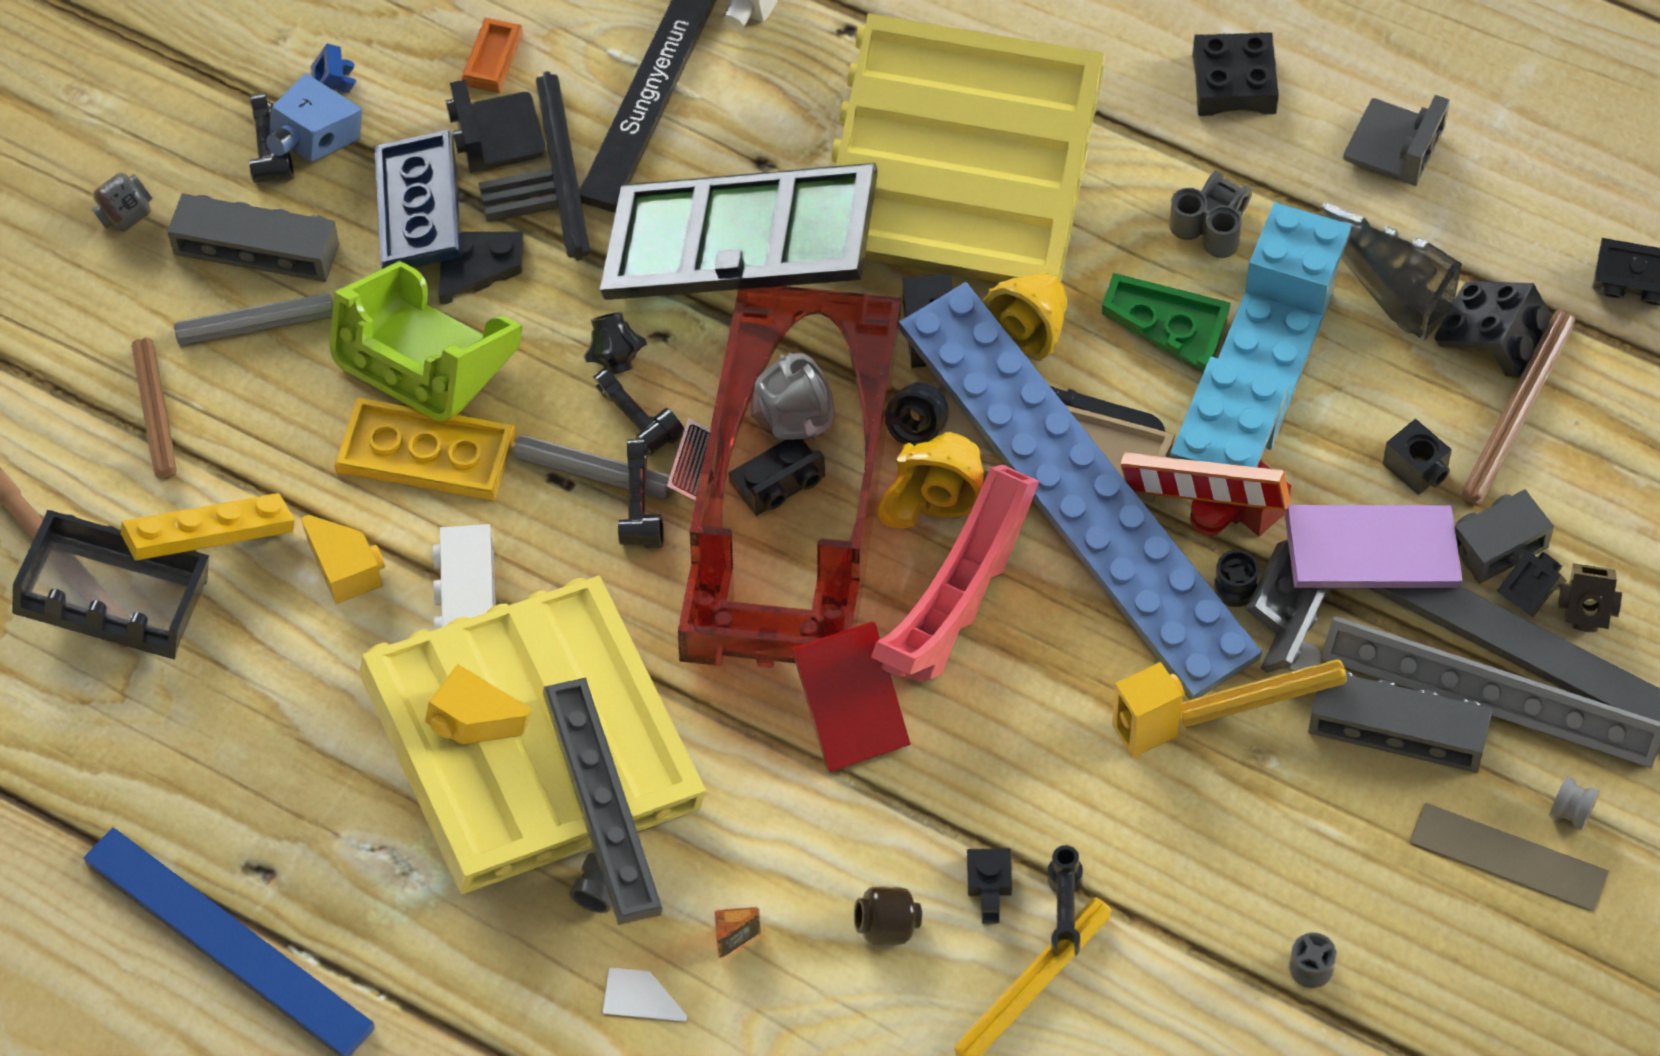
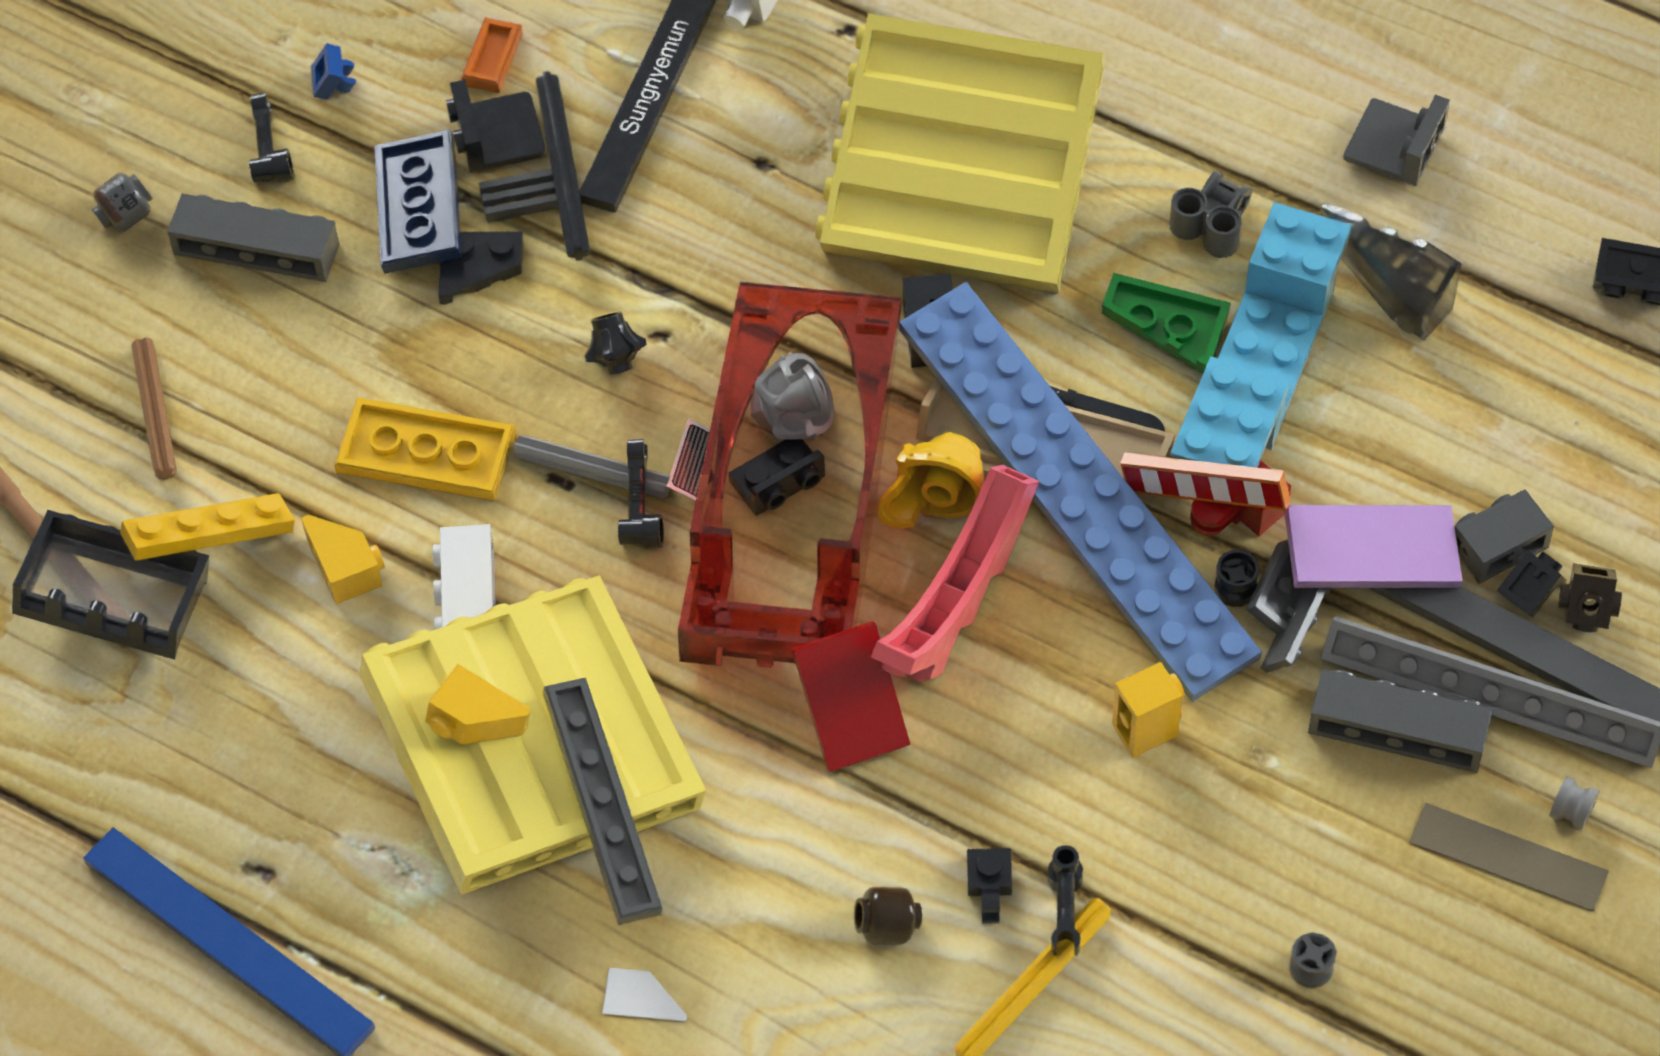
light grey axle [174,293,333,345] -> none
medium blue torso [266,74,362,161] -> none
lime windscreen [329,261,522,422] -> none
dark grey wheel [570,852,612,913] -> none
black brick [593,367,685,455] -> none
door [600,163,878,300] -> none
clear orange slope [715,907,761,958] -> none
black wheel [885,382,949,446] -> none
yellow head [983,273,1067,361] -> none
yellow axle [1181,659,1347,727] -> none
black brick [1193,32,1279,116] -> none
white sticker [1289,641,1321,671] -> none
black brick [1383,418,1452,495] -> none
black bracket [1434,281,1552,377] -> none
medium nougat axle [1461,310,1576,506] -> none

